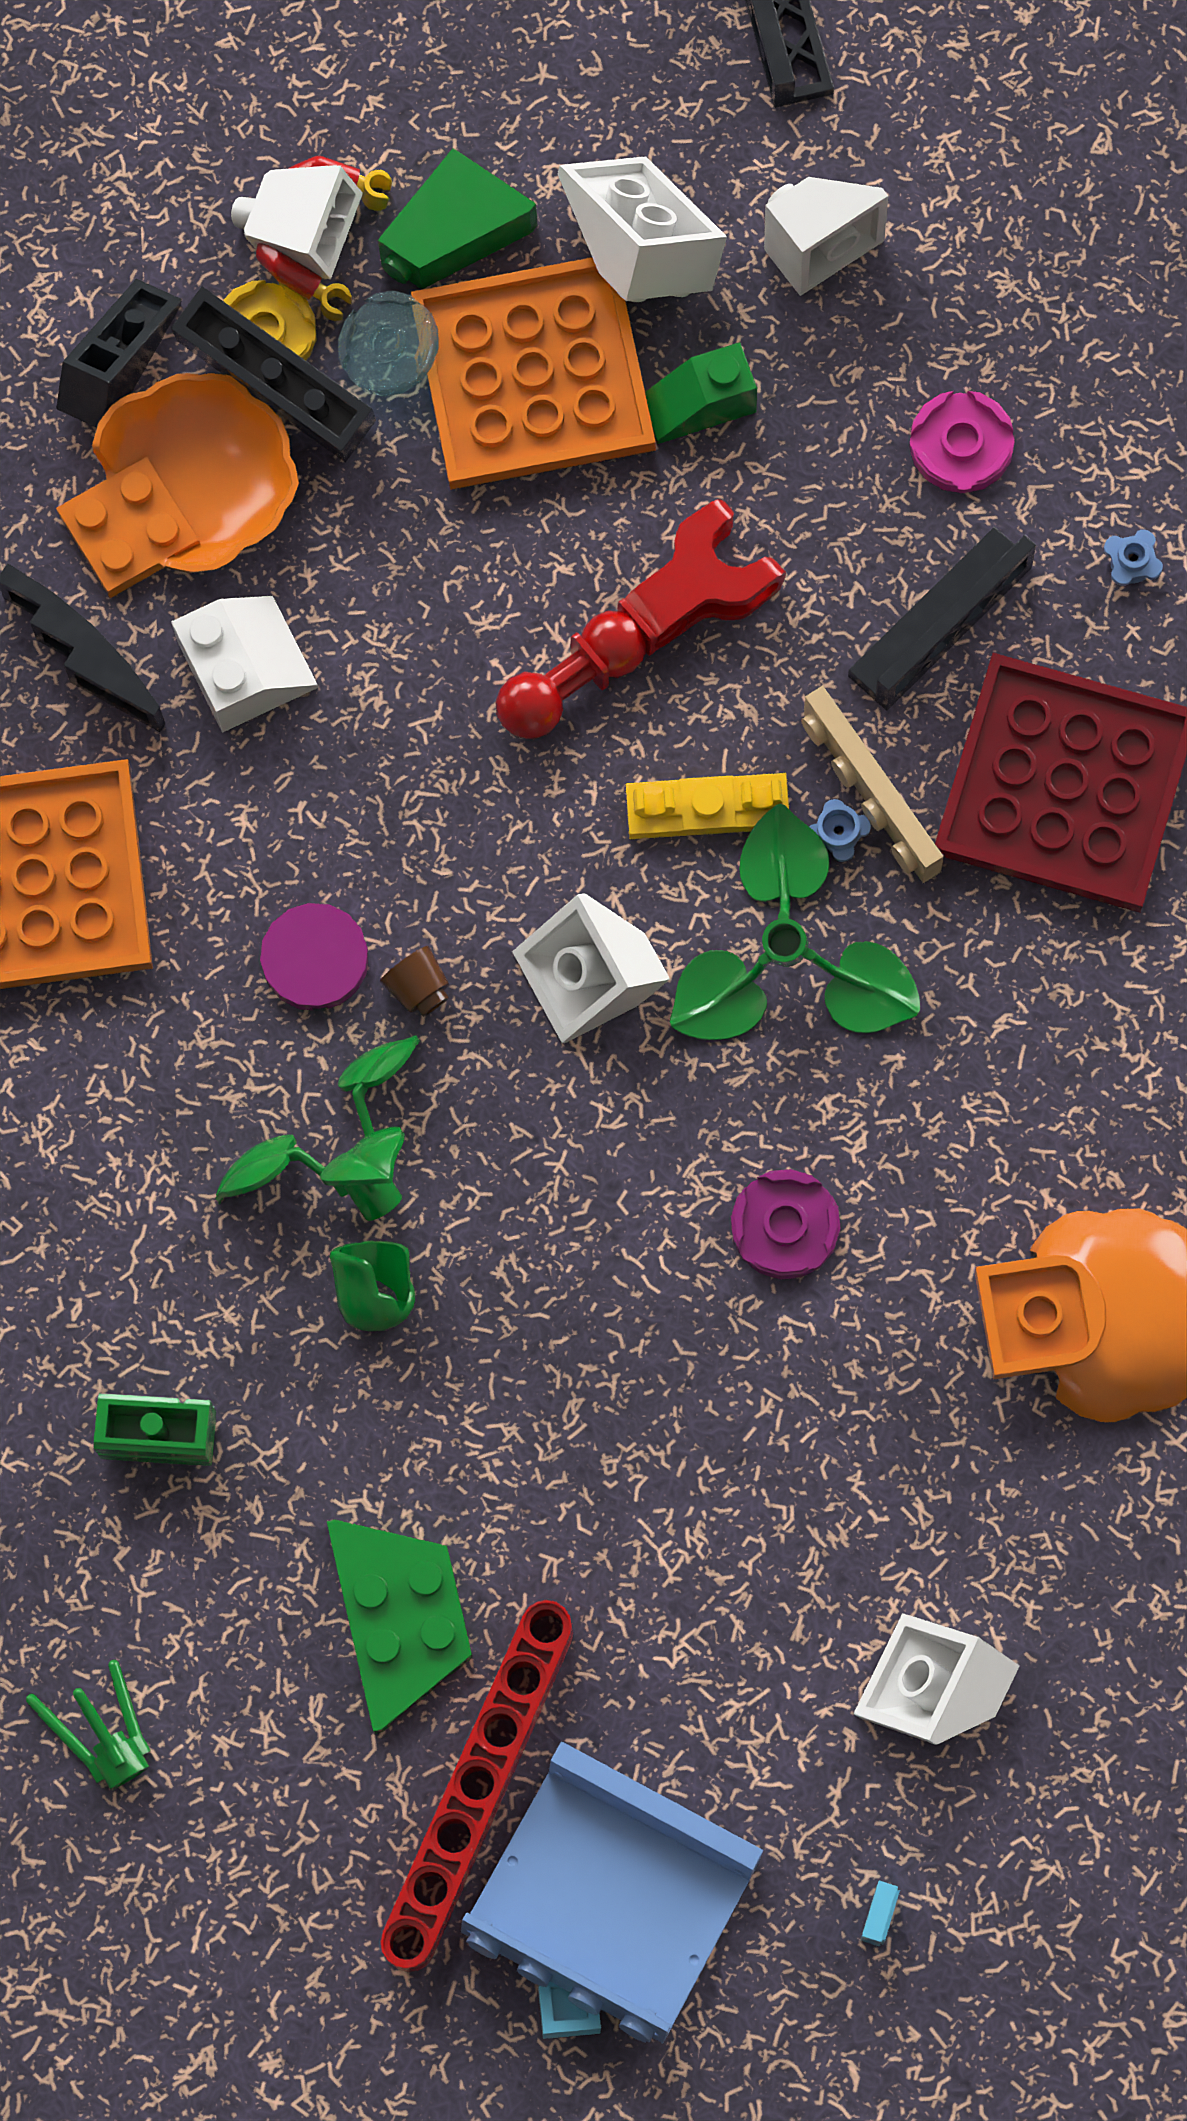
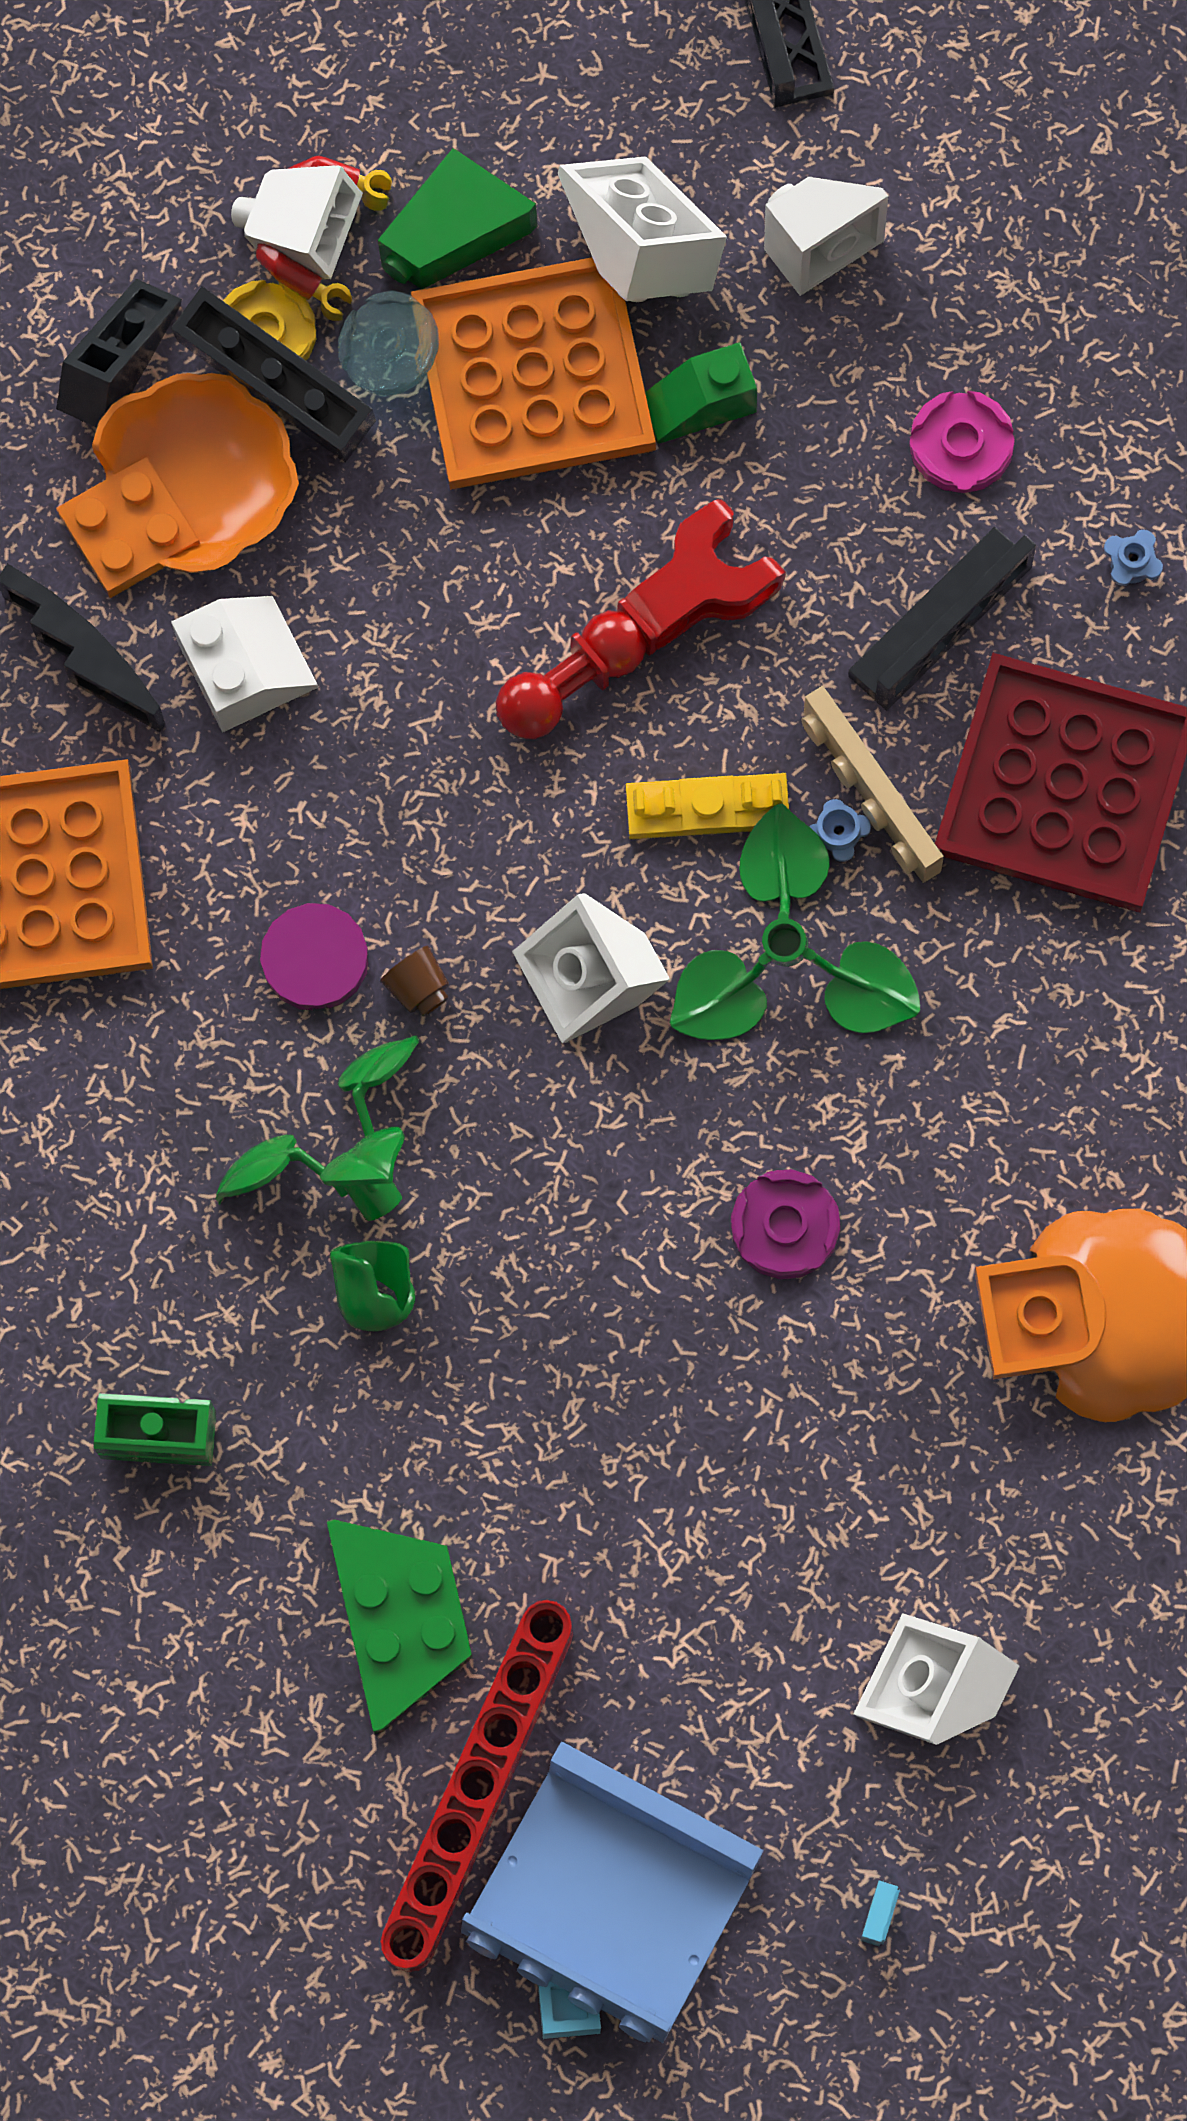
green plant [26,1660,151,1790] -> none

